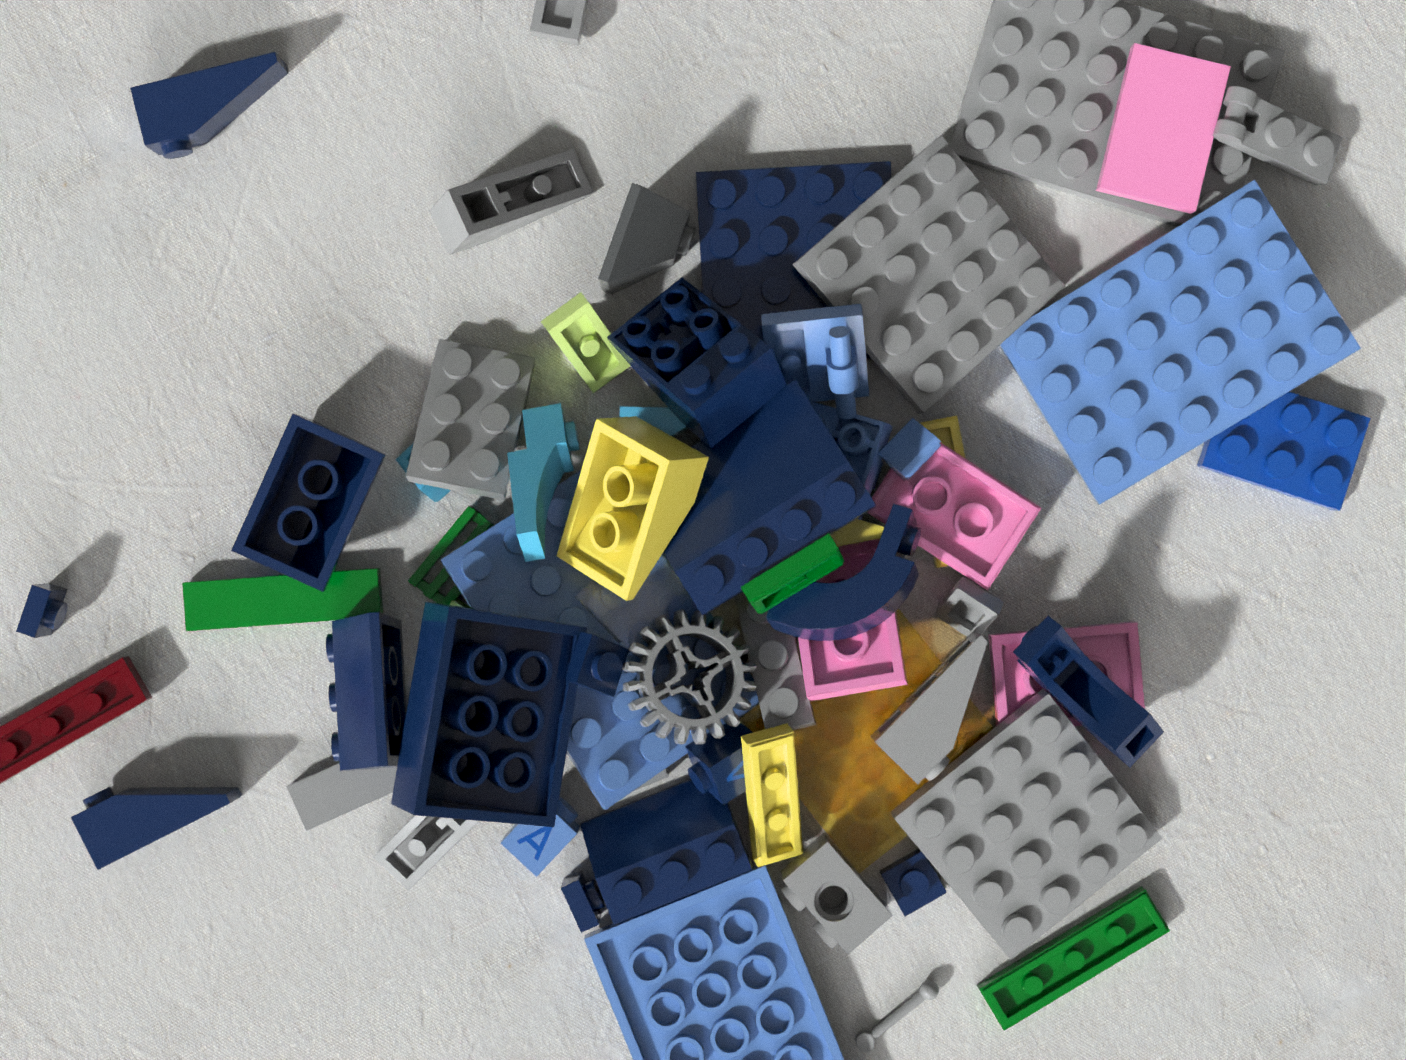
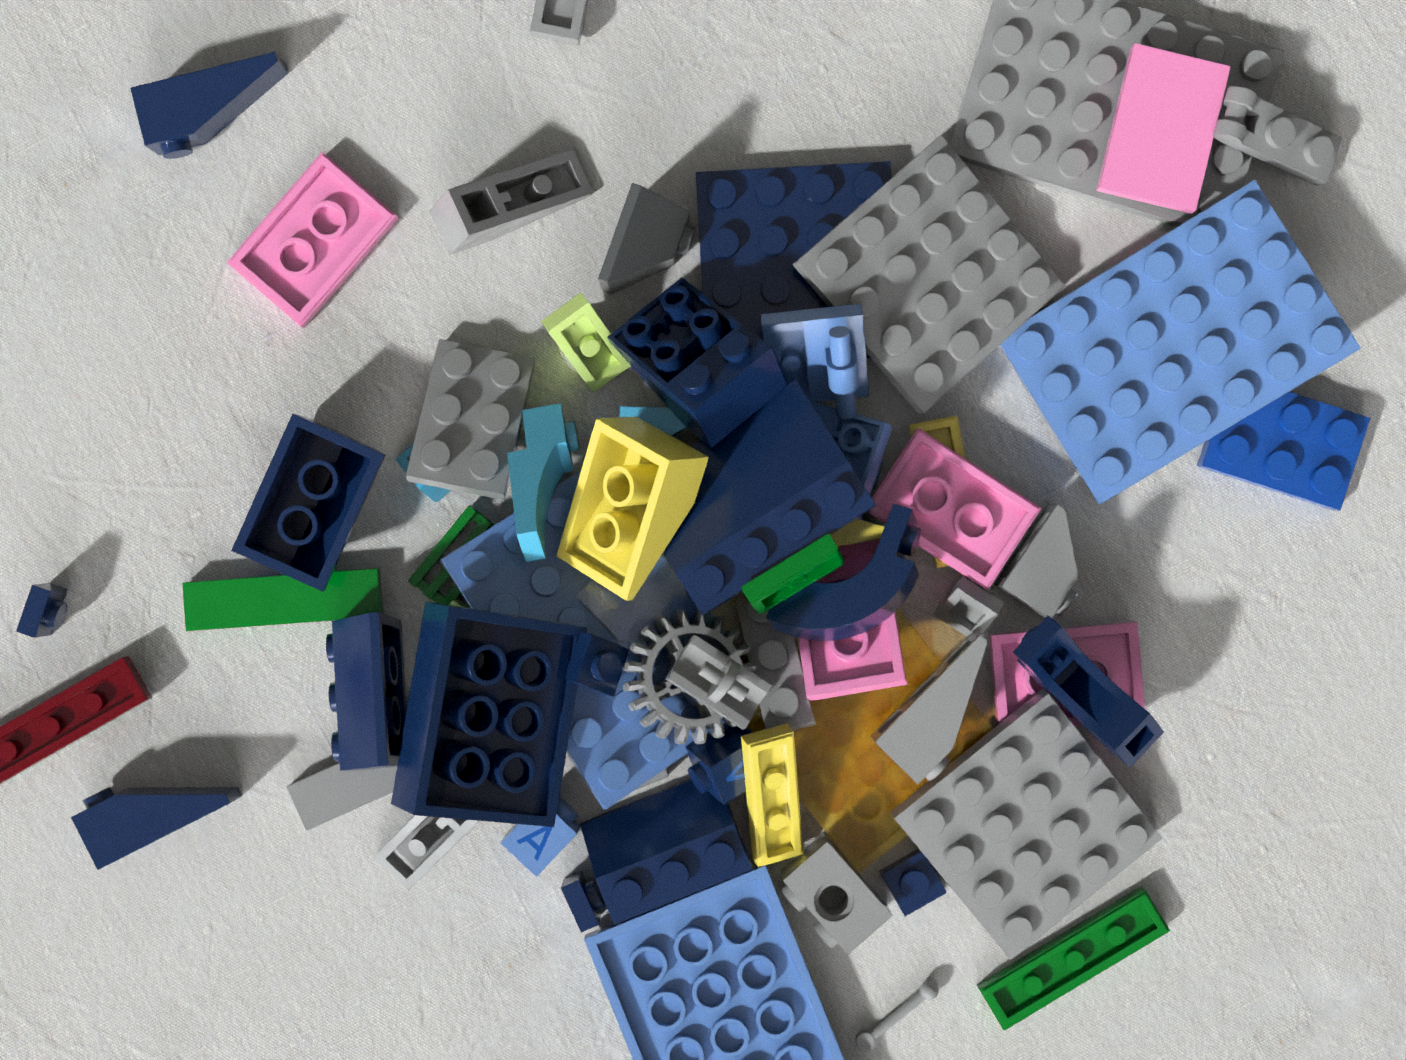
medium blue slope [878,418,941,481] -> none
none -> bright pink tile [227,152,399,328]
none -> light grey hips [665,635,772,729]
none -> light grey slope [994,504,1079,618]

